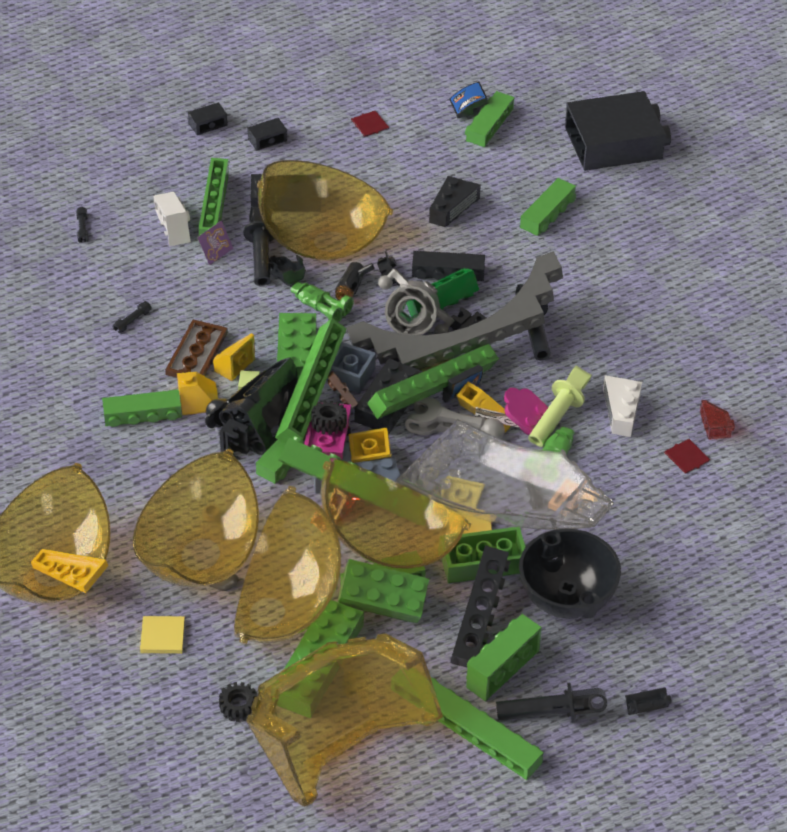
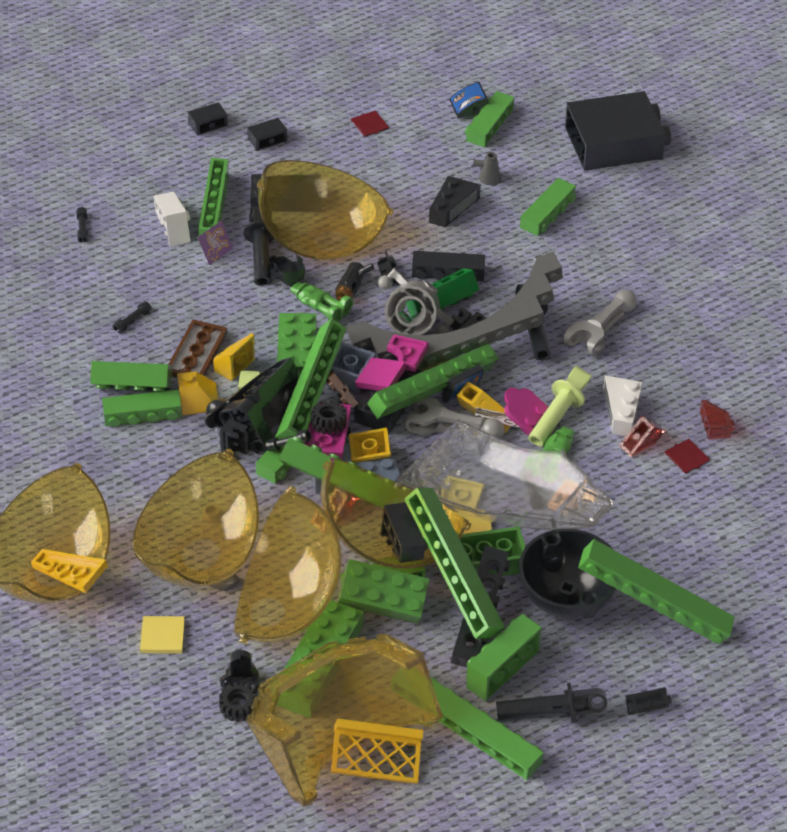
none -> bright green brick [90,361,172,391]
none -> black piece [220,650,260,691]
none -> black bar [266,430,312,452]
none -> yellow fence [331,719,423,784]
none -> dark pink tile [355,357,406,391]
none -> black wedge [380,502,428,563]
none -> dark pink tile [387,335,429,372]
none -> bright green brick [404,487,505,639]
none -> dark grey piece [473,152,501,185]
none -> light grey piece [564,289,637,356]
none -> bright green brick [578,539,735,644]
none -> clear red slope [619,416,665,457]

